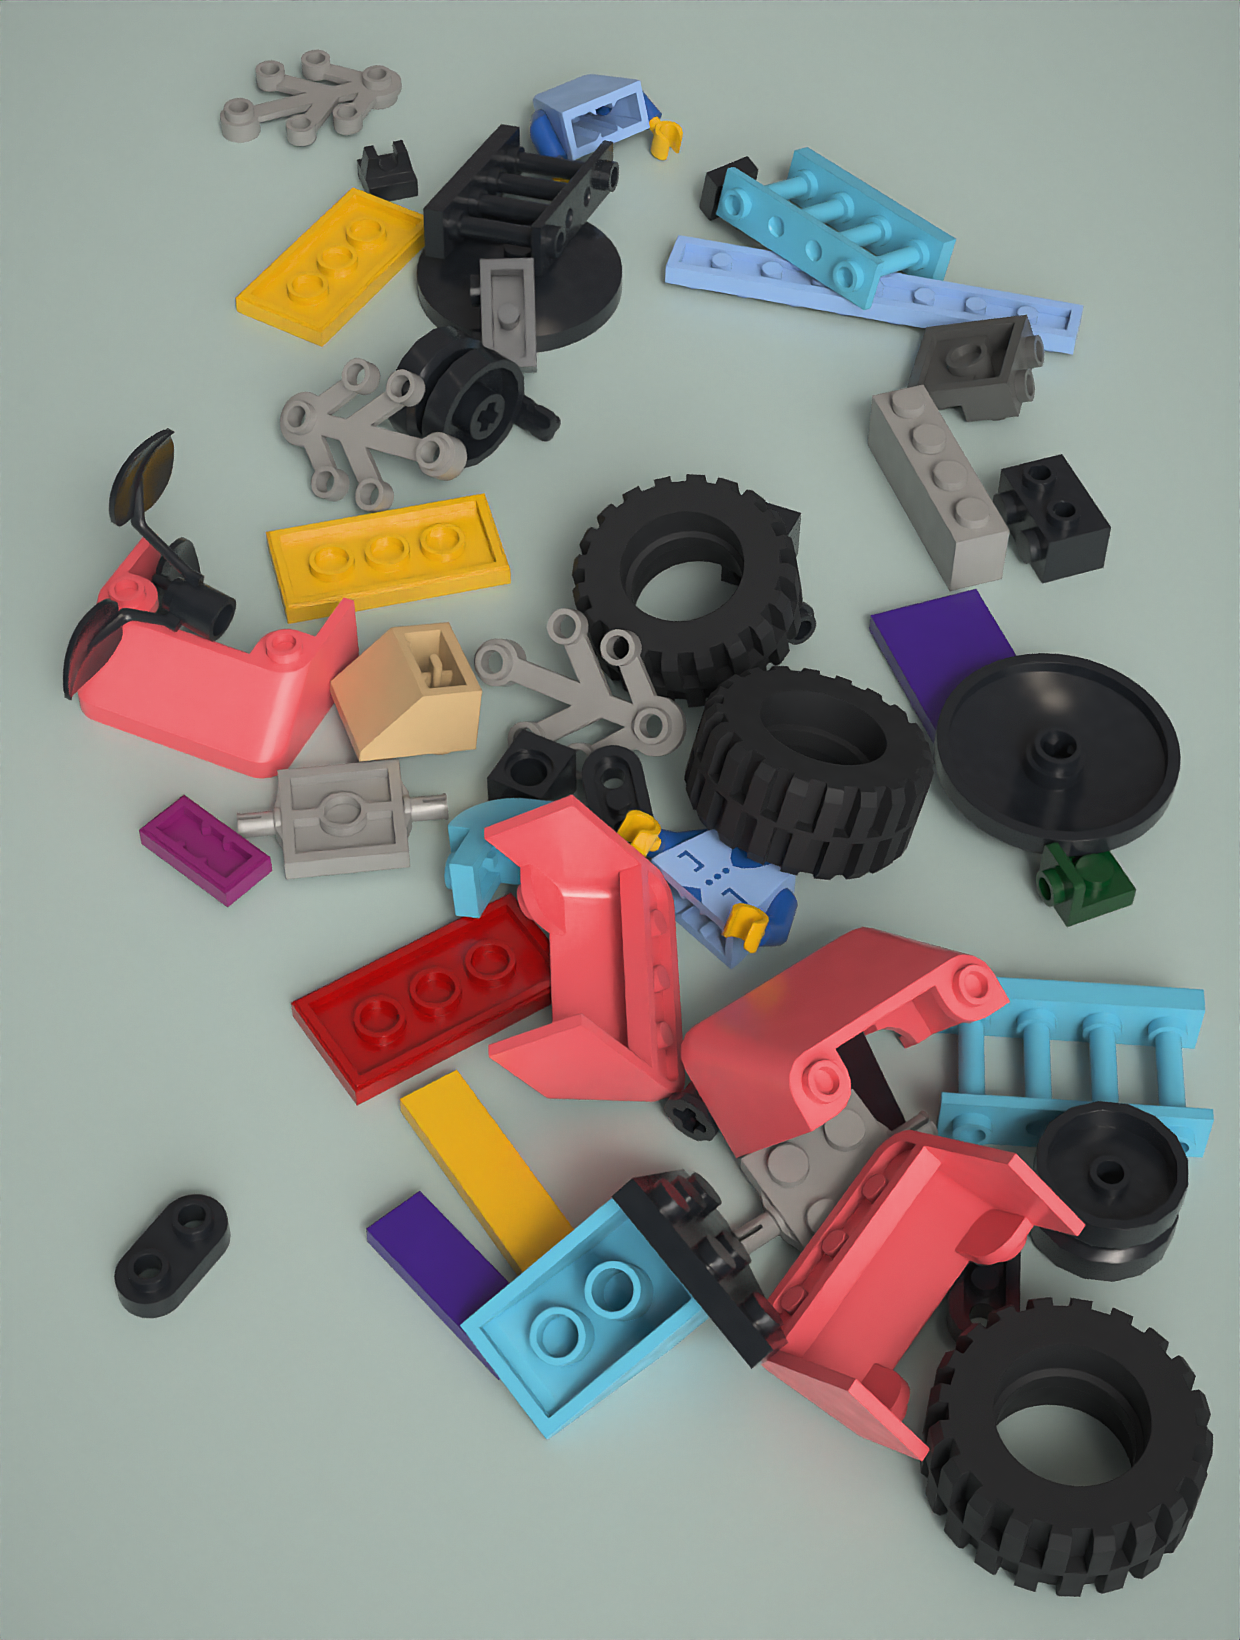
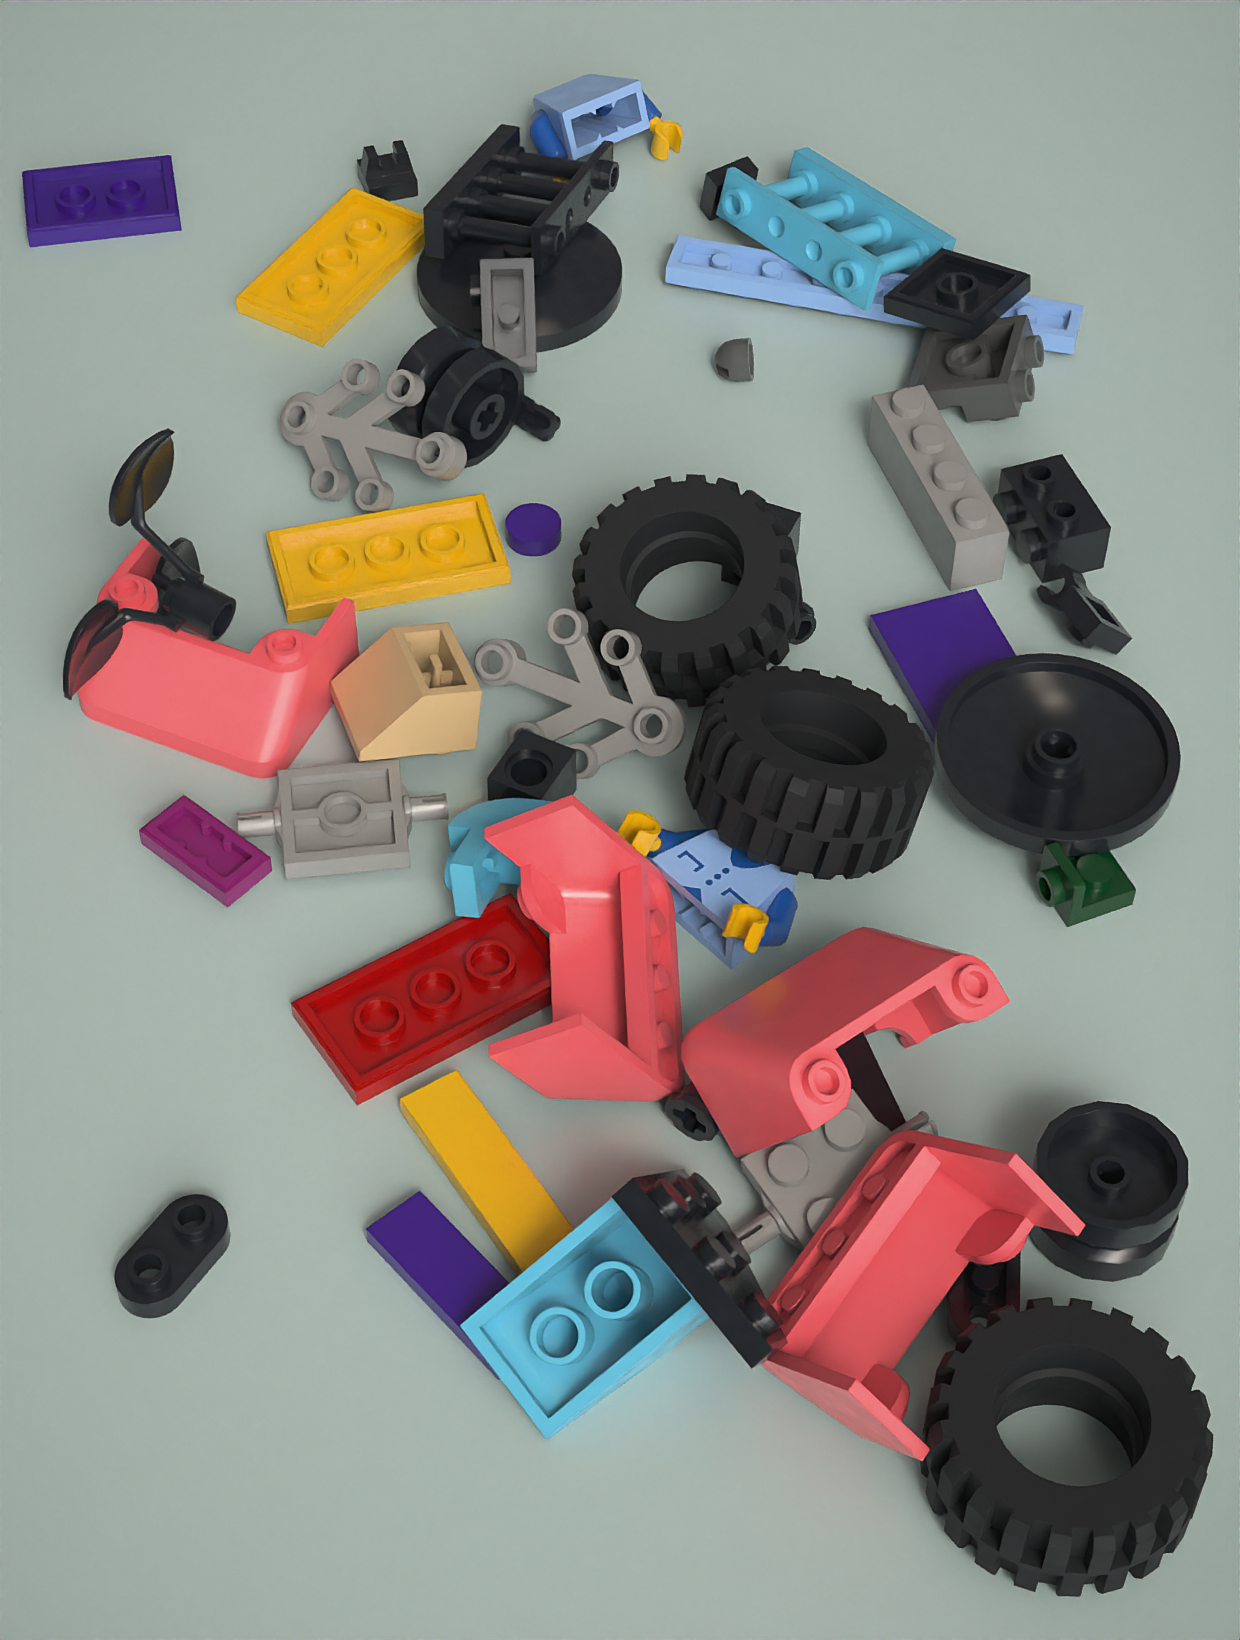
light grey plant [220,50,402,146] -> none
black plate [582,745,654,845] -> none
medium azure fence [936,977,1214,1158] -> none
none -> dark purple tile [22,155,182,247]
none -> dark purple tile [505,503,562,556]
none -> dark grey hinge [715,338,754,382]
none -> black plate [884,248,1031,341]
none -> black plate [1037,563,1133,655]

